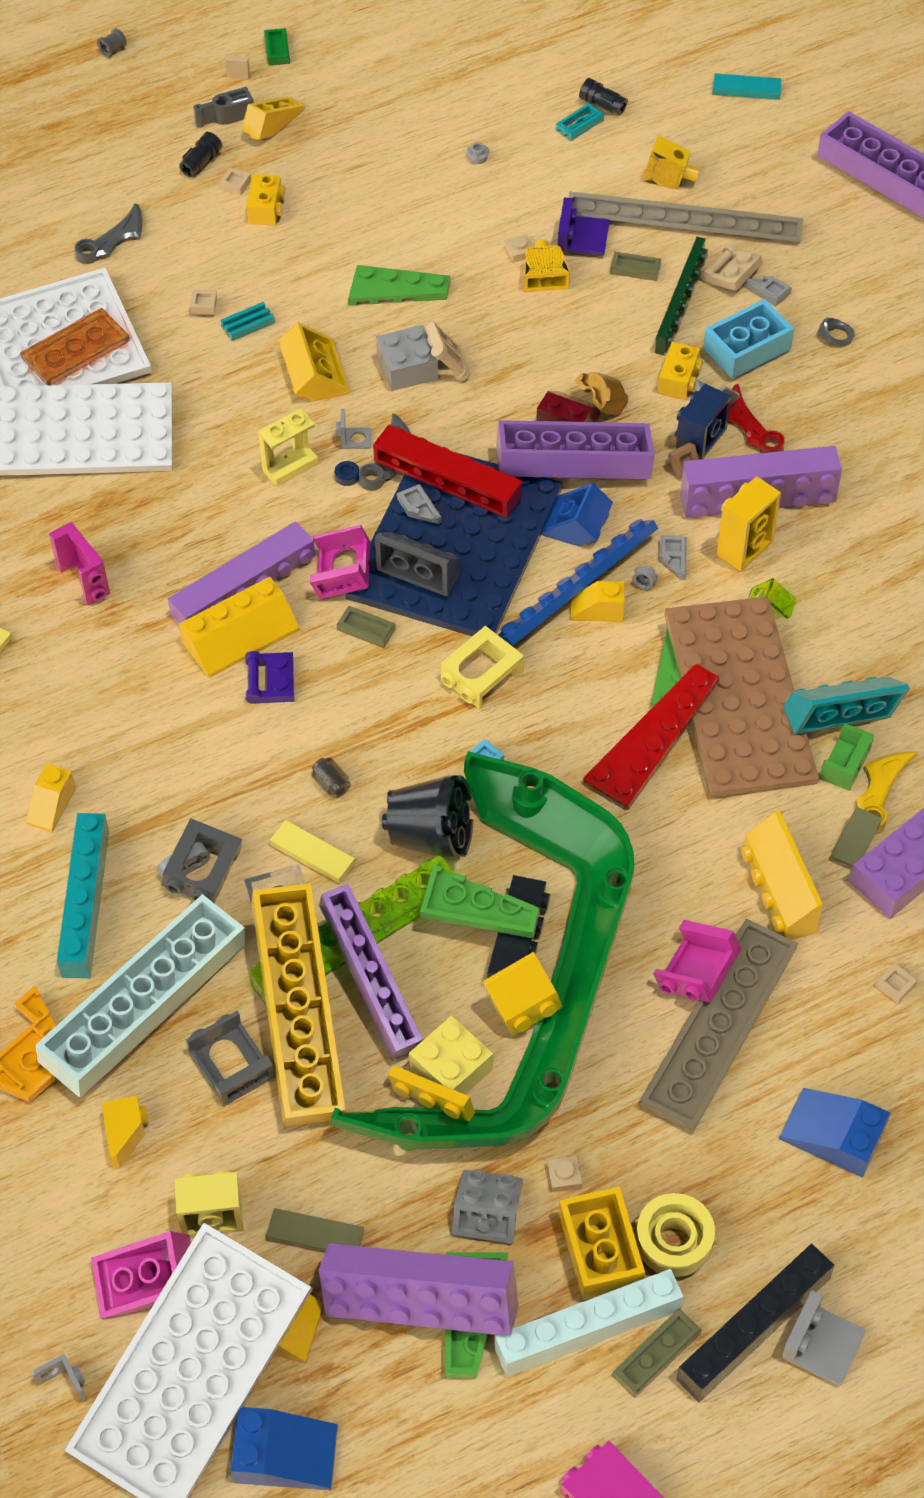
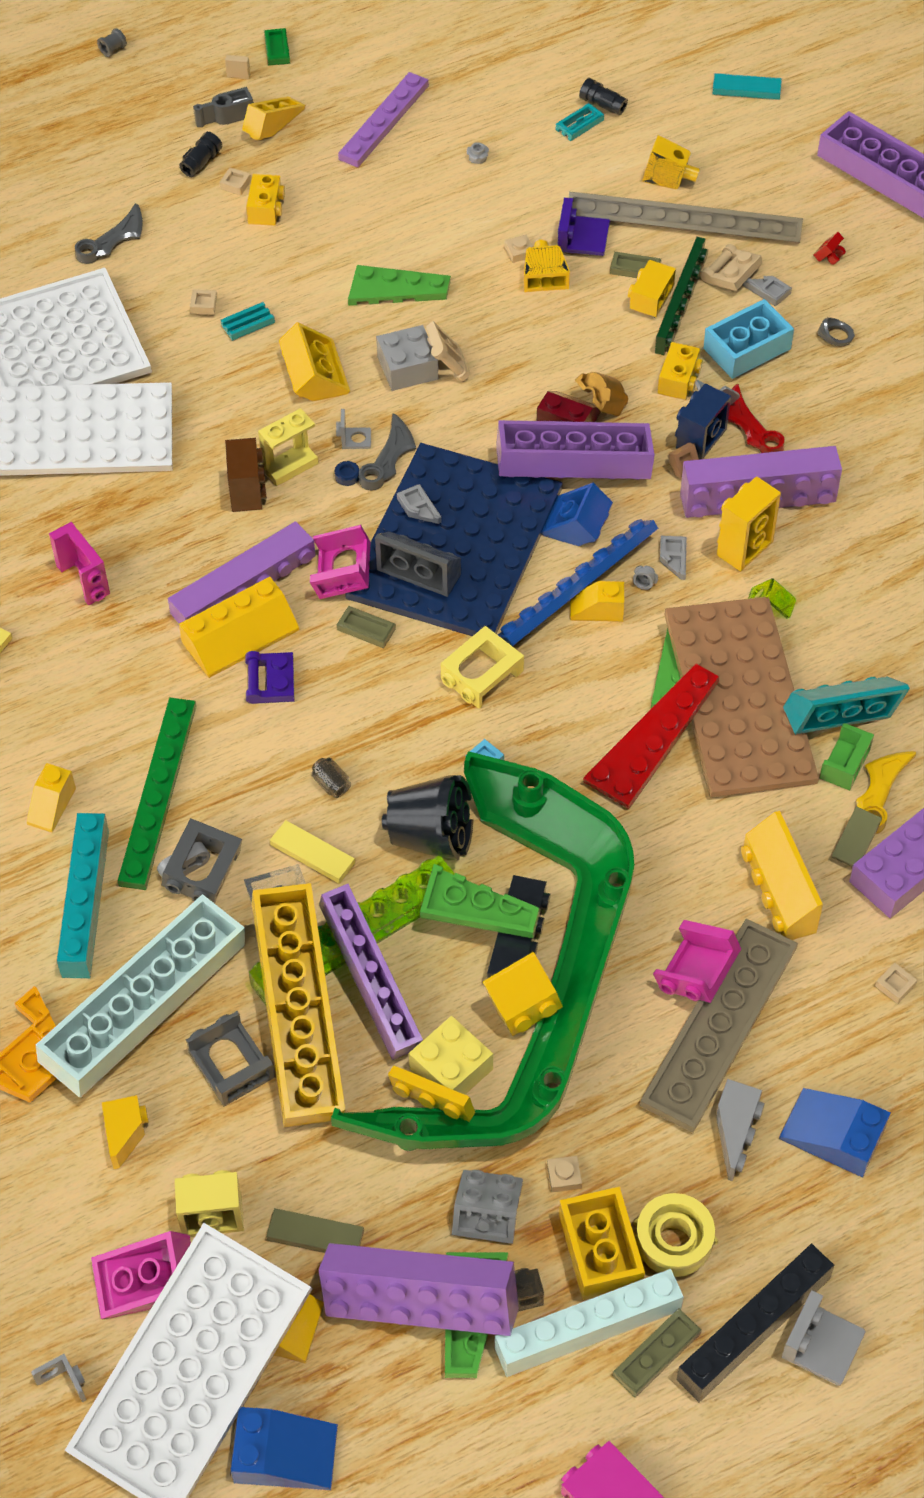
clear orange tile [20,307,130,386] -> none
red brick [373,424,522,518] -> none
none -> green plate [117,697,196,890]
none -> reddish brown brick [225,438,267,512]
none -> medium lavender plate [338,72,429,168]
none -> clear smoke brick [515,1268,544,1312]
none -> yellow brick [628,260,676,317]
none -> light grey slope [716,1079,765,1181]
none -> red tile [813,232,846,265]

